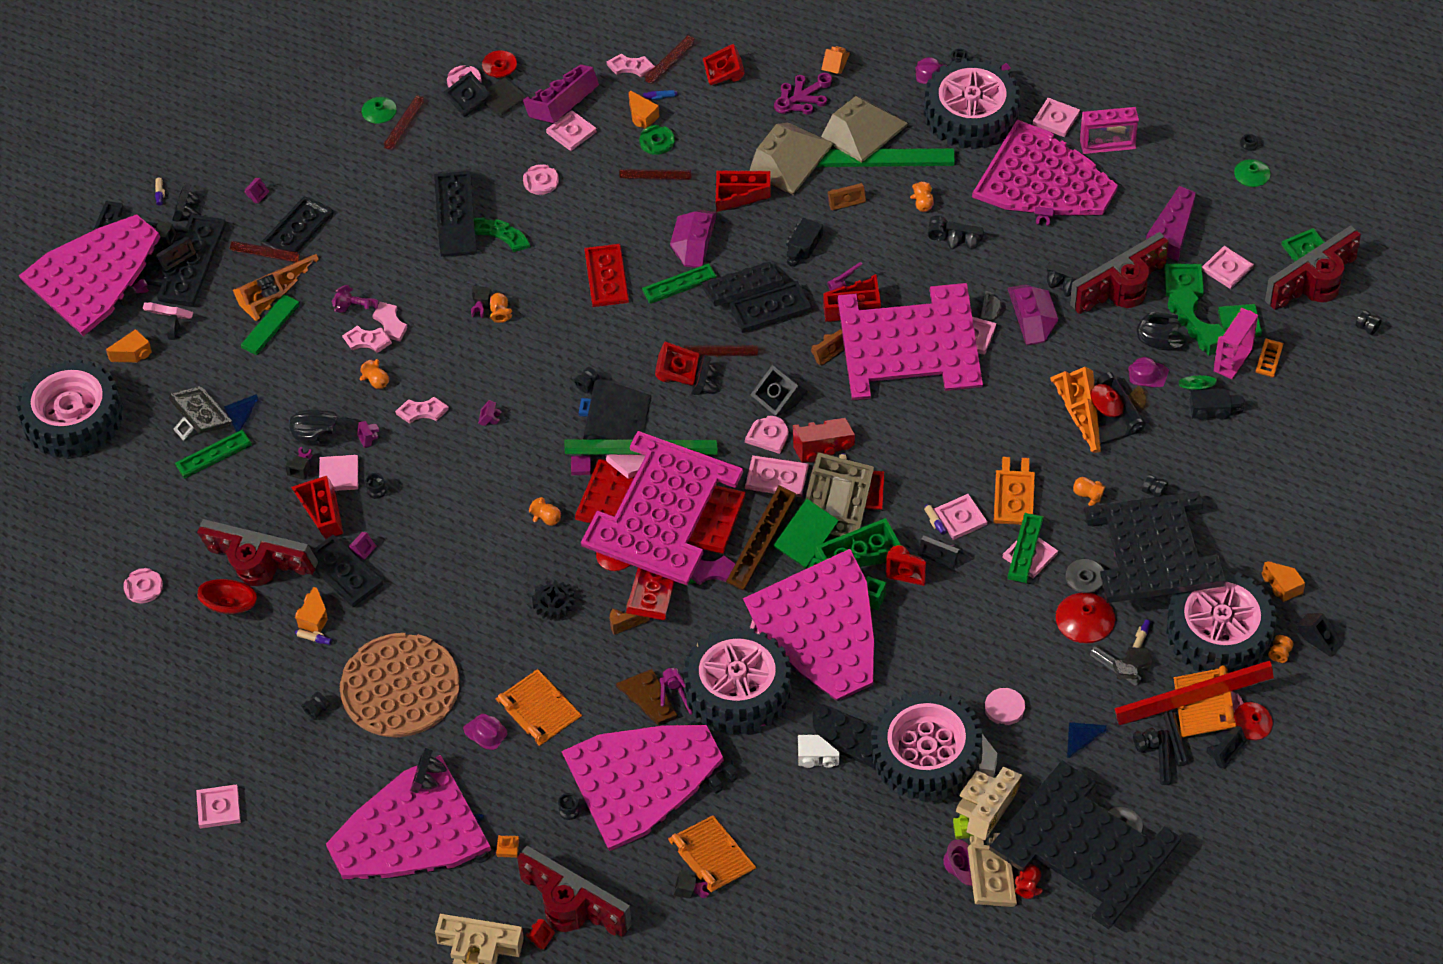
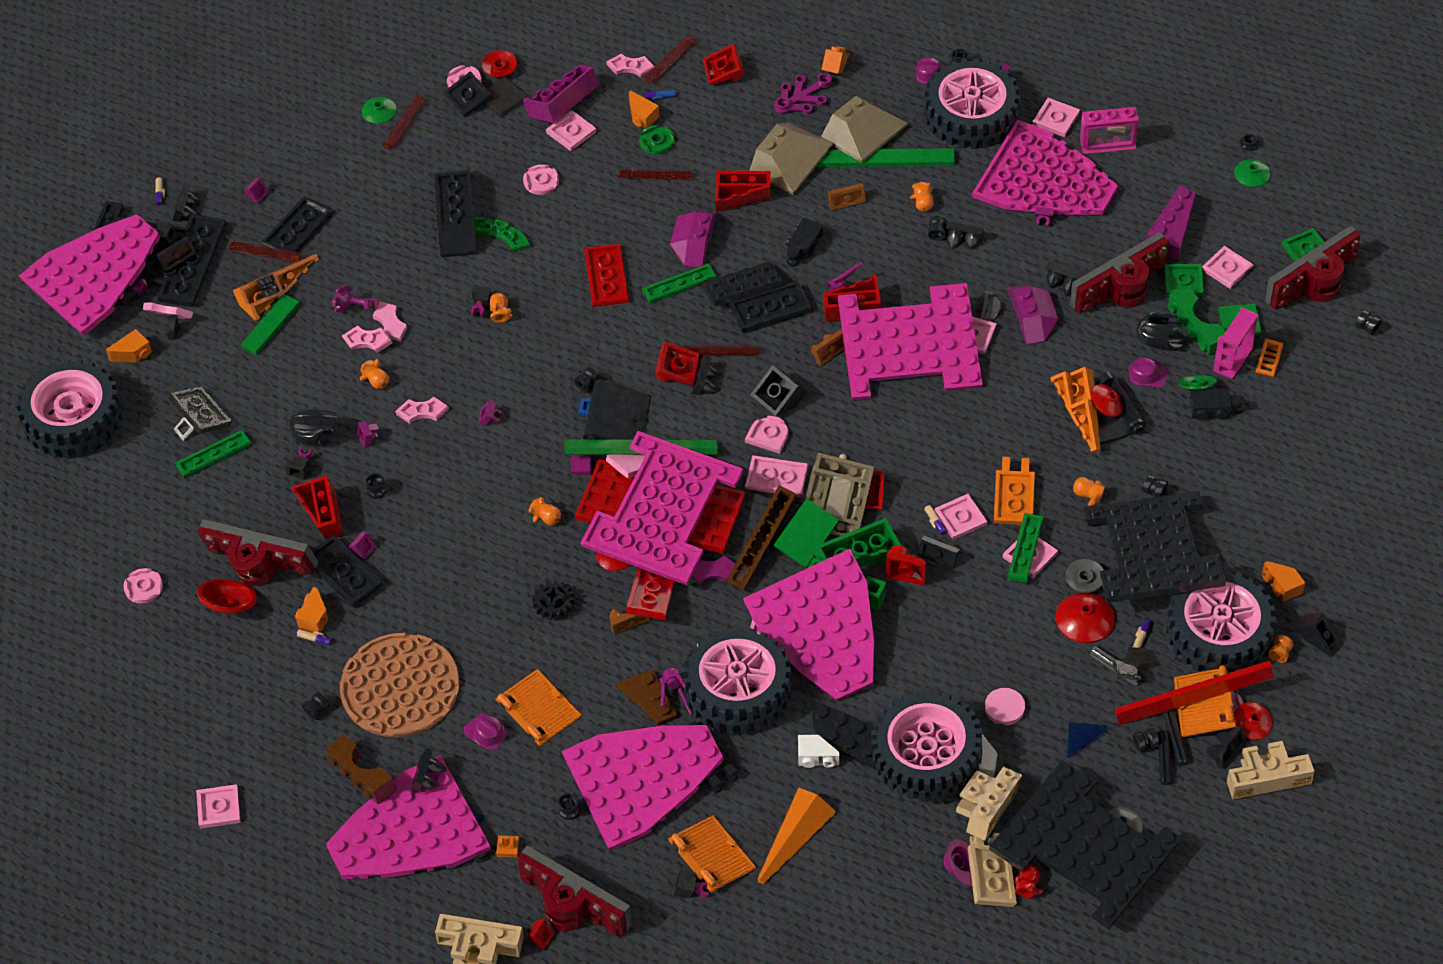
clear blue tile [224,394,258,432] -> none
bright pink tile [319,455,358,491] -> none
red wedge [793,418,855,463] -> none
lime tile [953,814,974,839] -> none
clear orange tile [1128,386,1146,410] -> none
none -> reddish brown arch [326,734,397,804]
none -> orange wedge [758,788,835,884]
none -> tan piece [1227,741,1315,799]

